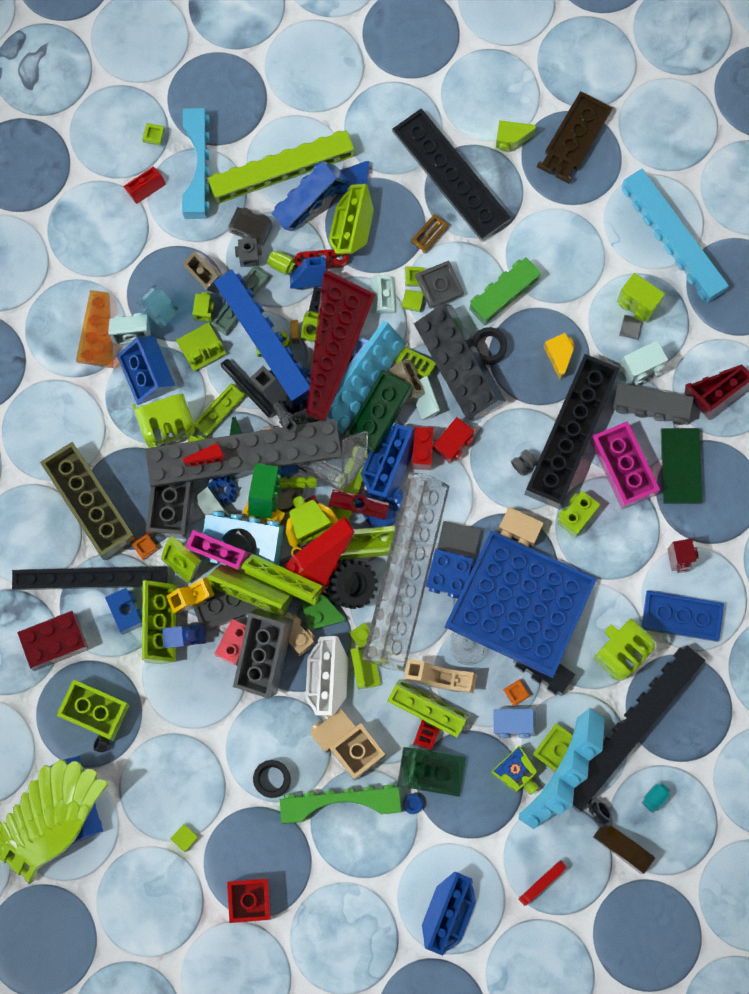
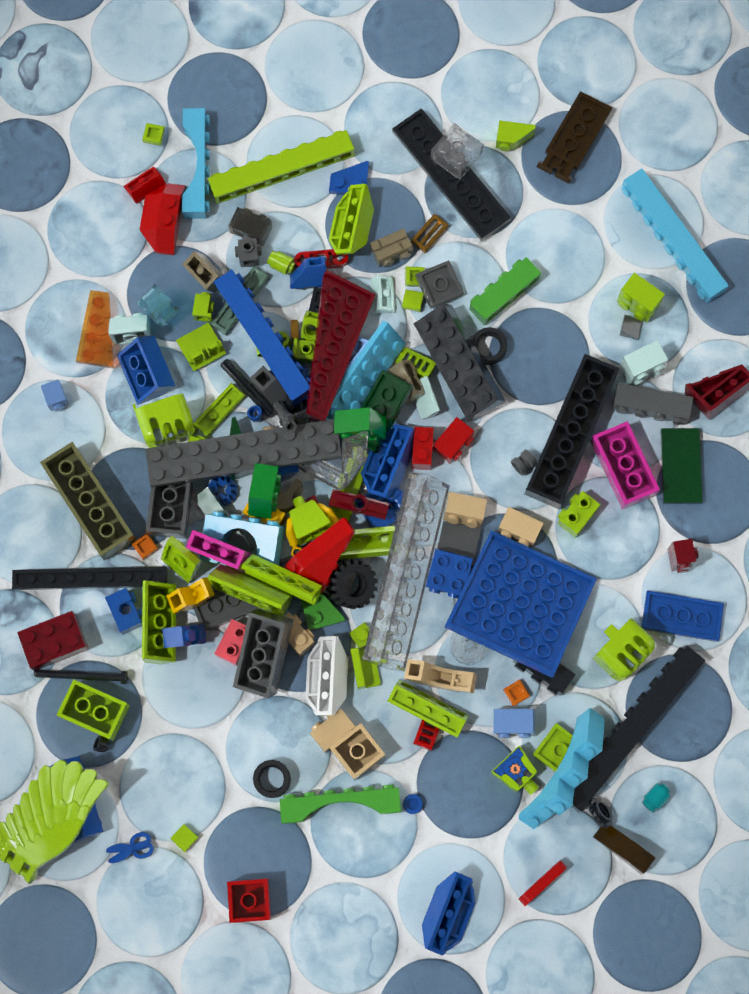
red slope [182,443,226,467] -> none
blue wedge [271,161,350,231] -> none
lime axle [280,477,317,489] -> none
clear green slope [397,747,466,797] -> none
yellow slope [543,333,575,380] -> none
none -> black bar [33,670,128,684]
none -> medium blue brick [41,379,69,411]
none -> blue piece [106,832,154,863]
none -> red wedge [139,183,186,256]
none -> blue hinge [247,405,263,422]
none -> lime brick [292,338,315,363]
none -> green brick [334,407,386,445]
none -> dark tan brick [370,228,413,267]
none -> clear brick [431,123,484,180]
none -> tan brick [443,491,487,528]

